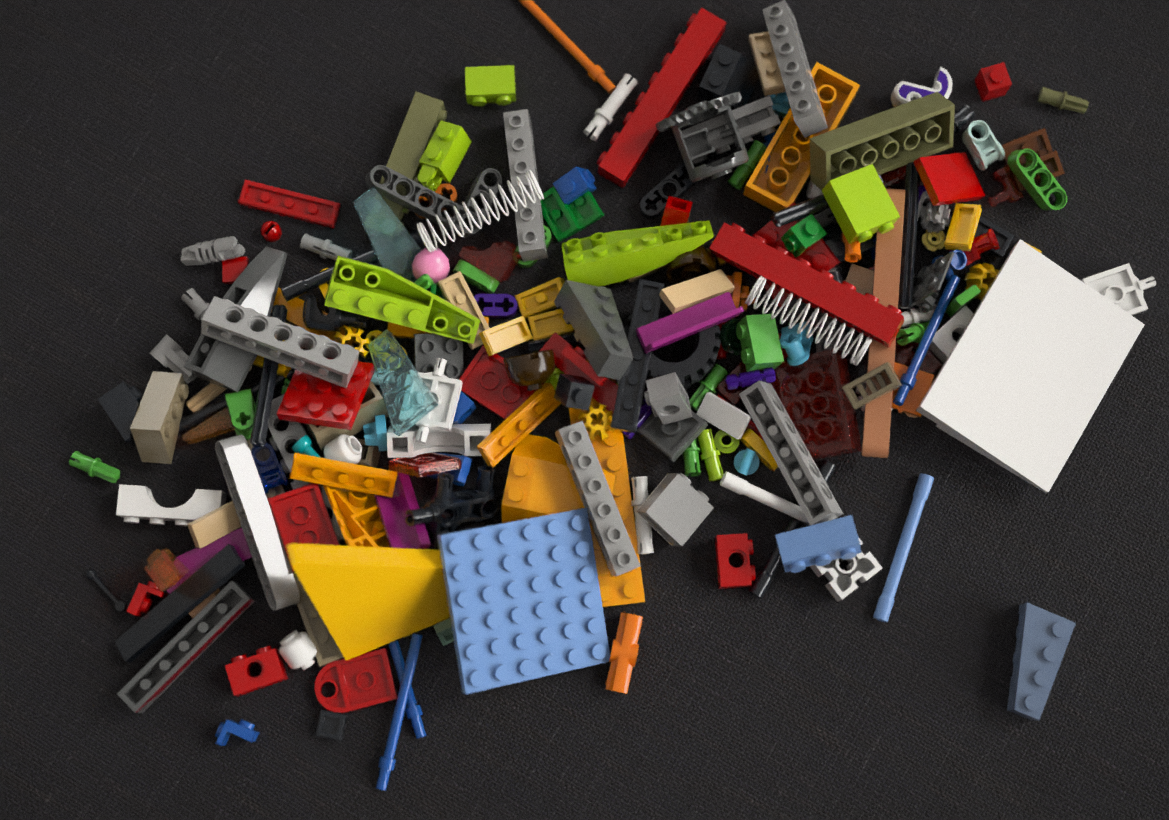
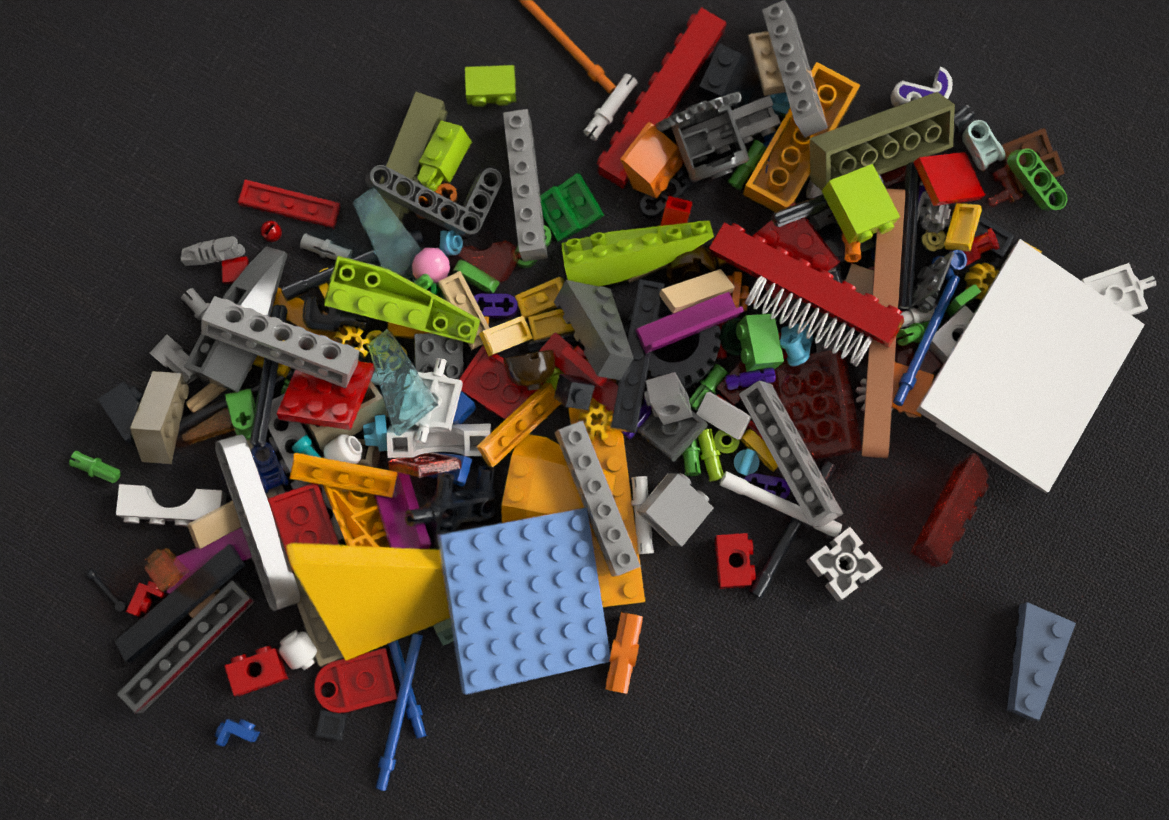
white piece [417,170,544,253] -> none
blue bracket [553,167,597,205] -> none
medium blue brick [775,515,861,573] -> none
green bracket [781,214,827,258] -> none
dark tan slope [842,362,902,410] -> none
medium blue piece [873,473,934,623] -> none
red brick [974,62,1012,102] -> none
olive axle [1038,87,1089,114] -> none
none -> medium azure plate [439,230,463,257]
none -> orange slope [620,122,684,198]
none -> dark purple beam [744,474,790,499]
none -> clear red slope [910,453,989,567]

